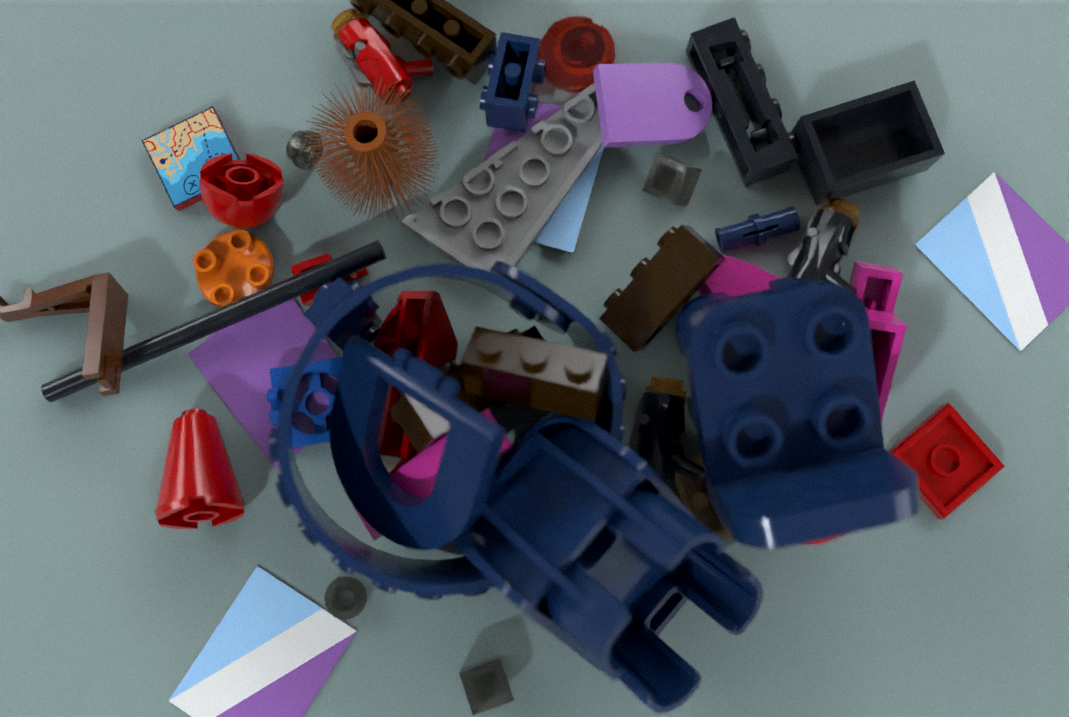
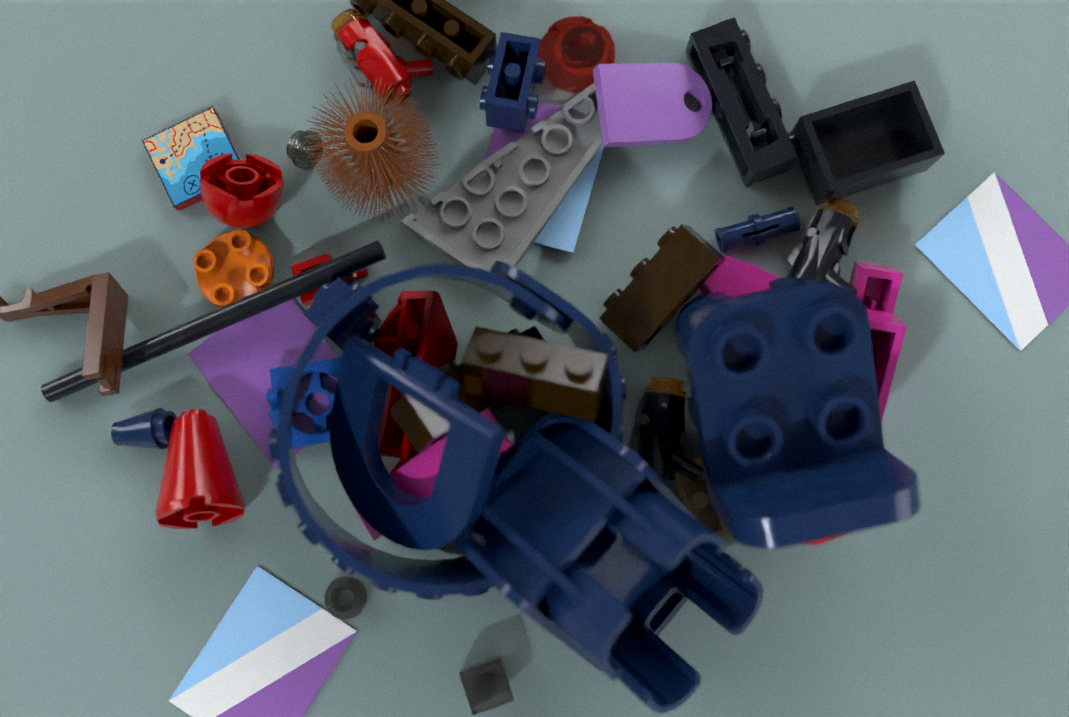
clear smoke slope [643,153,702,206] -> none
red tile [888,403,1005,519] -> none
none -> dark blue cone [111,408,177,449]

